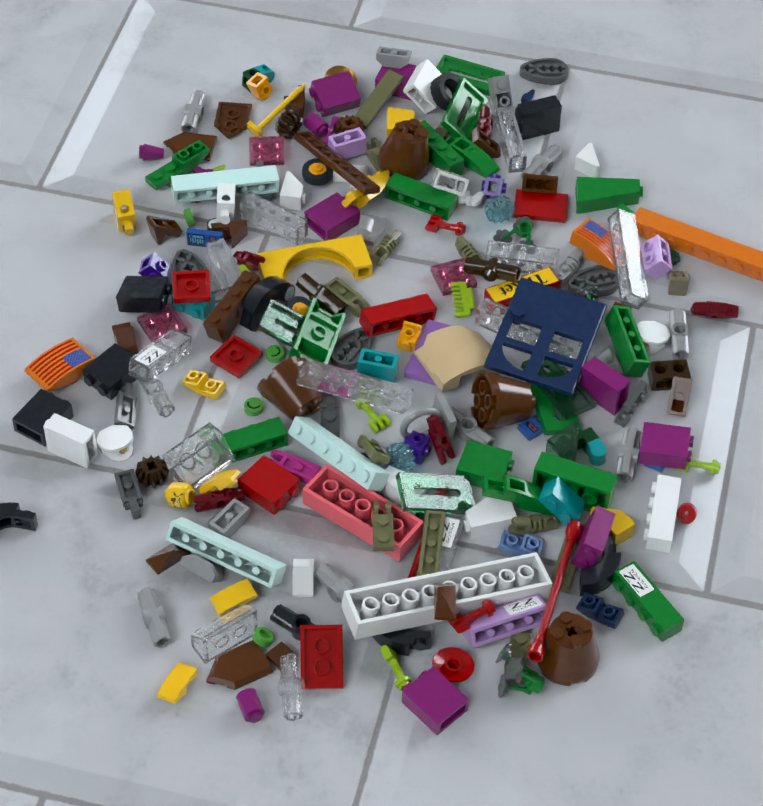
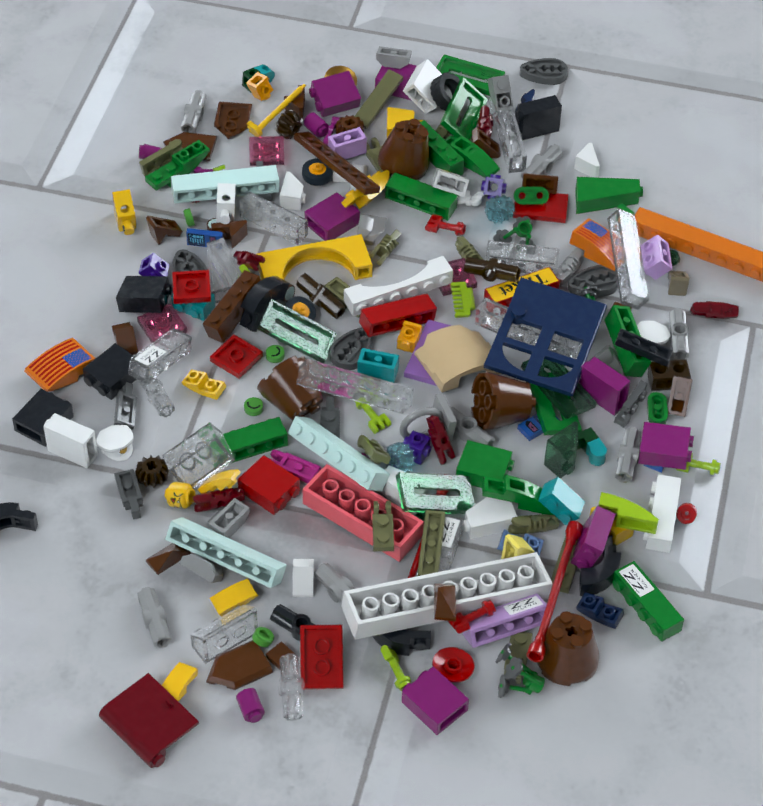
green piece [288,297,346,372] -> none
green brick [532,451,618,512] -> none
none -> dark red door [99,673,199,768]
none -> olive hinge [139,139,183,176]
none -> white arch [344,256,453,316]
none -> light yellow slope [501,534,534,559]
none -> green plate [513,187,549,205]
none -> lime slope [598,492,659,534]
none -> black tile [614,328,673,367]
none -> green plate [647,392,668,424]

